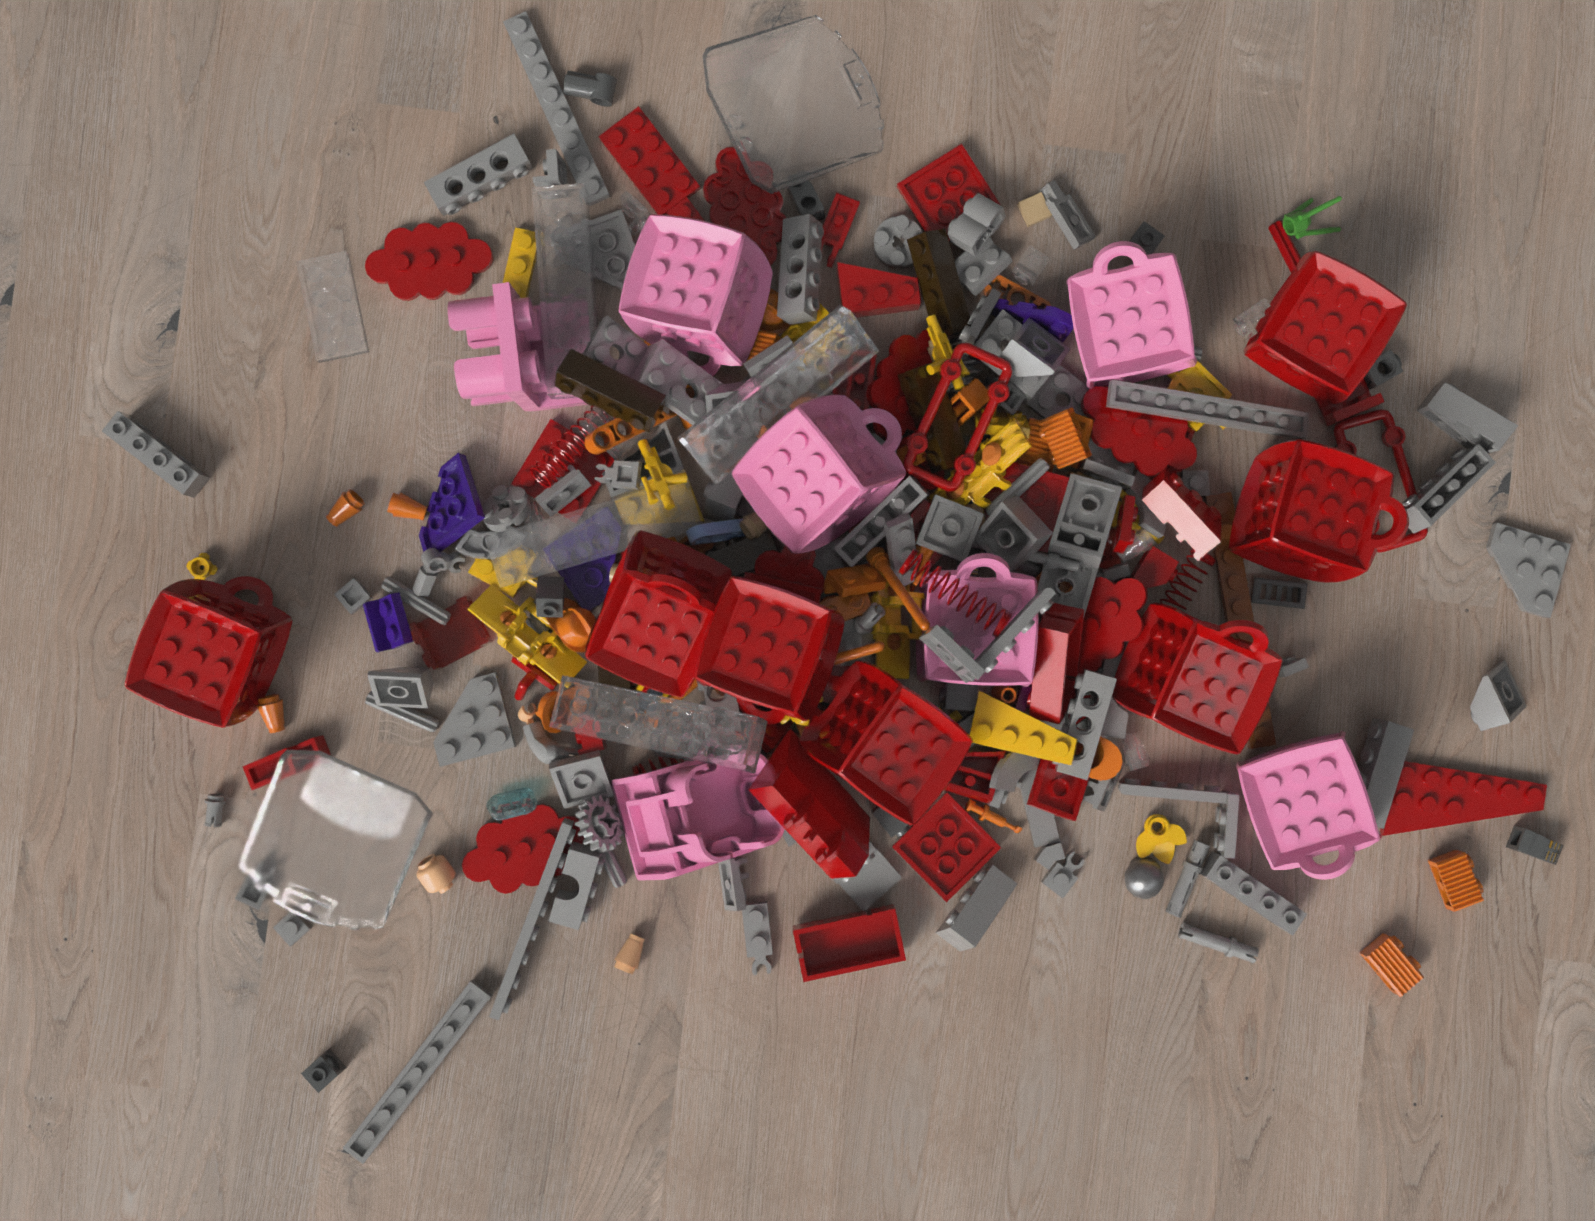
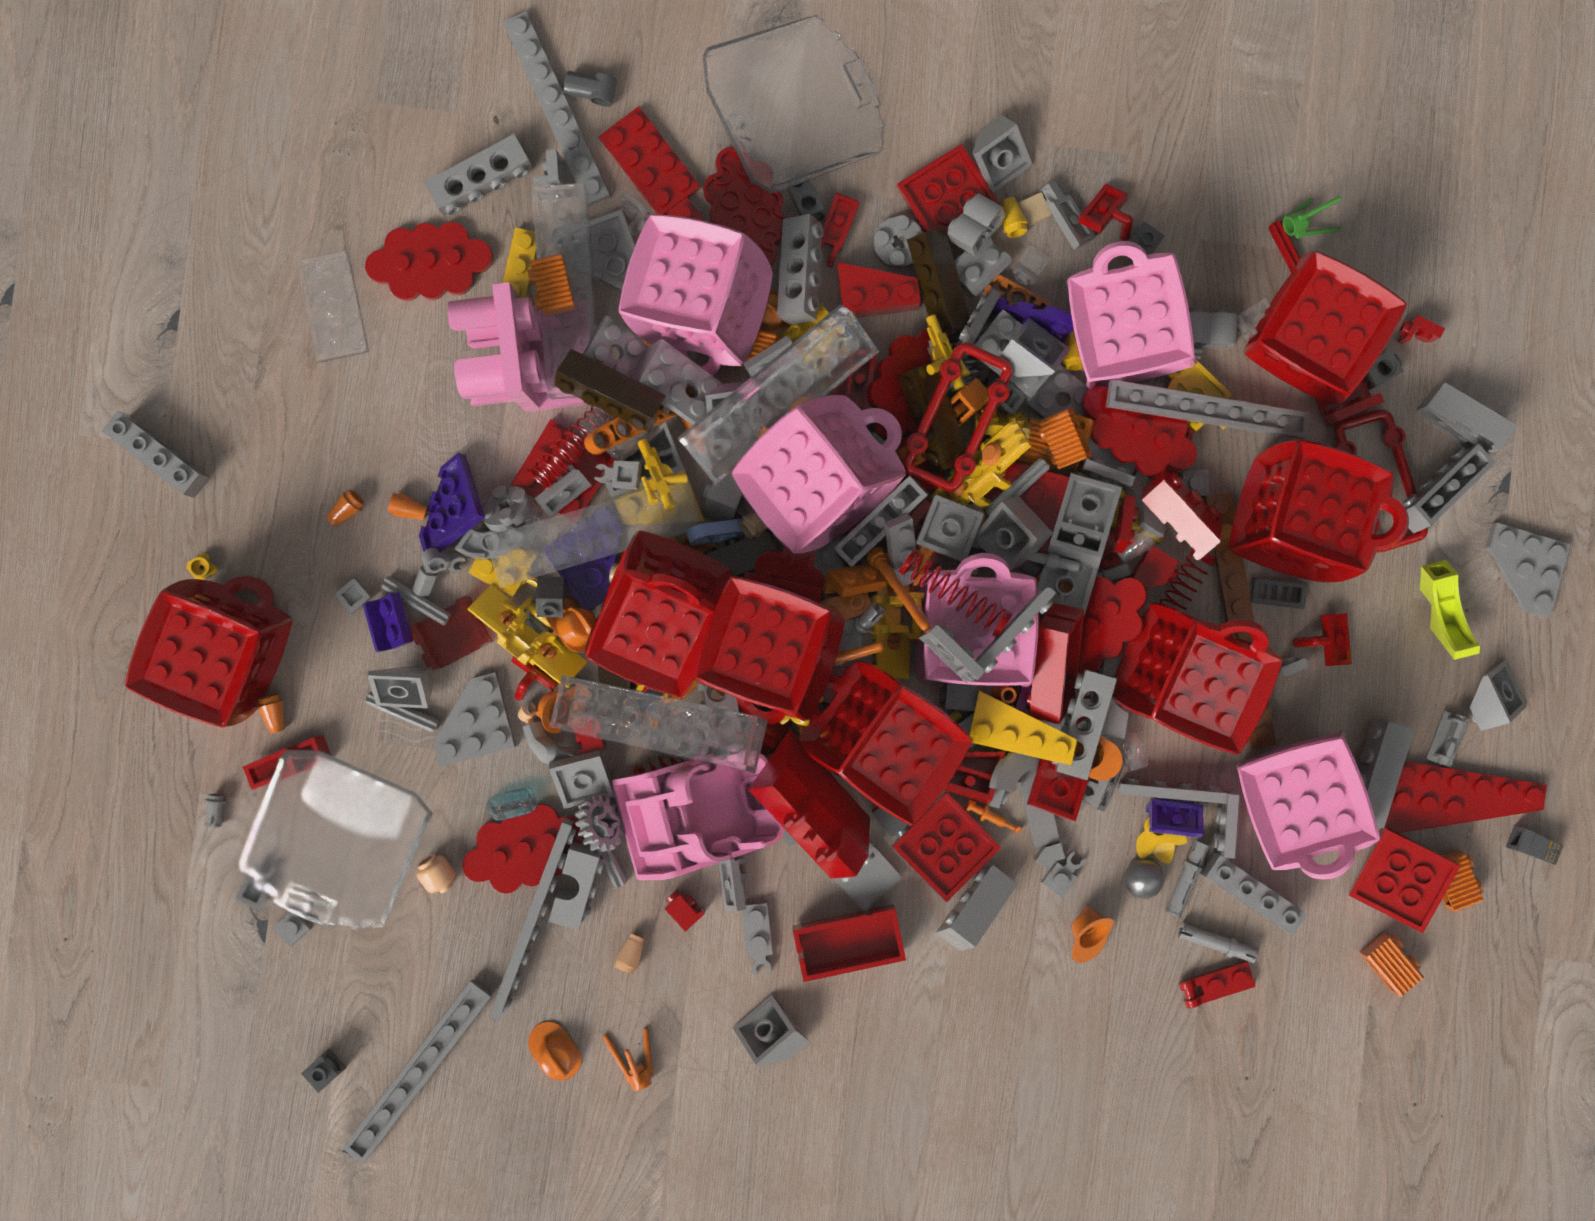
none -> orange brick [527,253,576,317]
none -> orange piece [528,1022,581,1080]
none -> orange plant [603,1027,654,1091]
none -> red brick [664,889,706,932]
none -> light grey slope [733,994,810,1067]
none -> light grey slope [972,114,1033,193]
none -> yellow cone [1001,197,1028,238]
none -> yellow cone [1063,331,1084,371]
none -> orange piece [1071,906,1114,963]
none -> red plate [1078,183,1133,241]
none -> dark purple bracket [1146,798,1204,838]
none -> red plate [1179,960,1256,1009]
none -> light grey brick [1189,307,1237,348]
none -> red plate [1293,613,1352,666]
none -> red plate [1349,827,1461,933]
none -> red bracket [1398,315,1445,344]
none -> neon yellow arch [1420,560,1480,660]
none -> light grey hinge [1426,711,1469,768]

